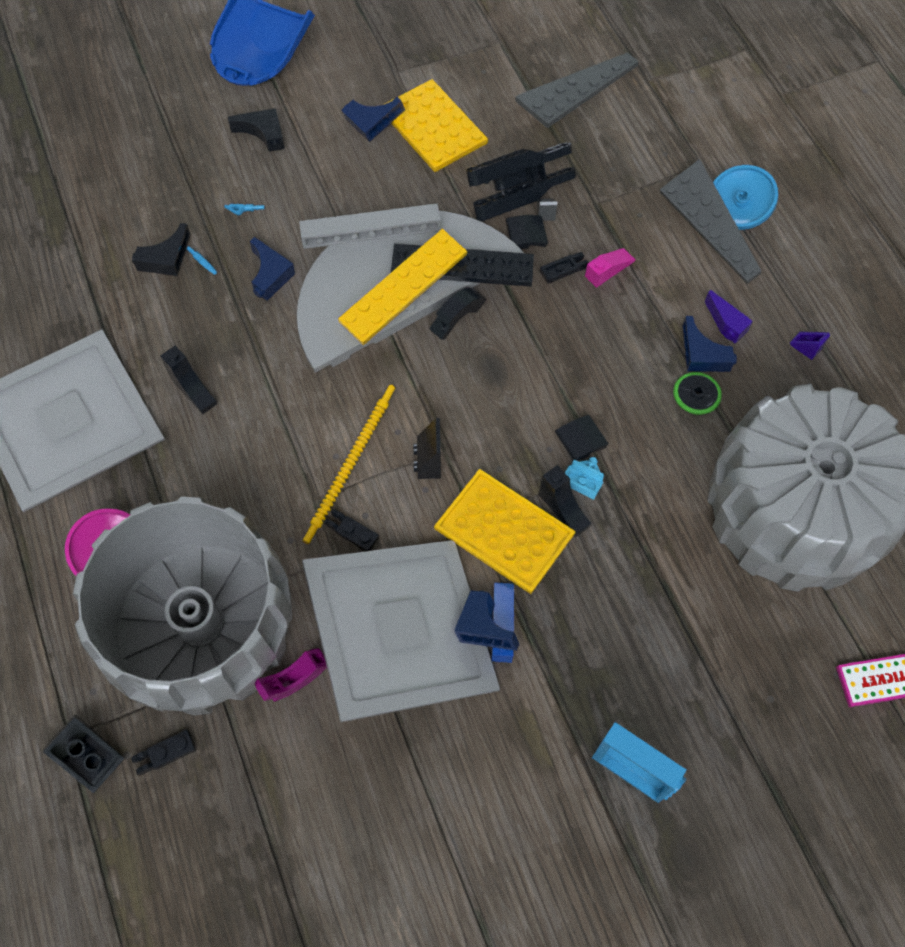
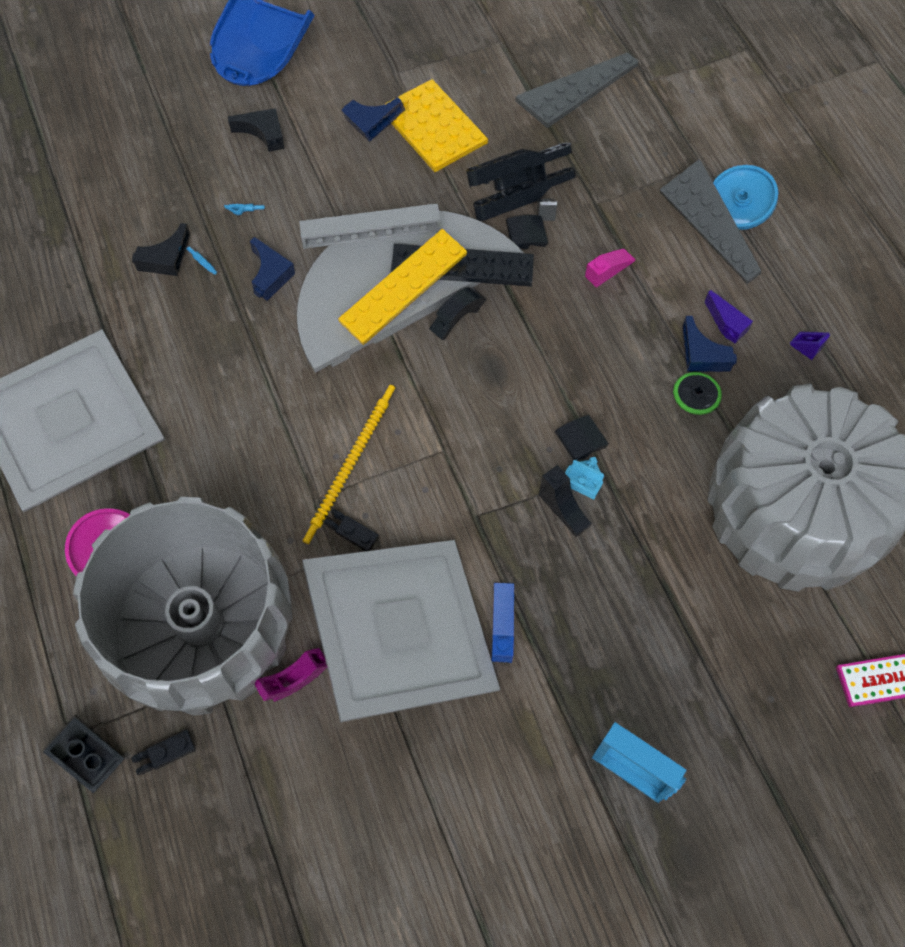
black arch [160,345,217,415] -> none
black slope [413,418,441,479] -> none
yellow plate [434,469,576,594] -> none
dark blue arch [454,590,520,651] -> none
black hinge [540,252,589,284] -> none

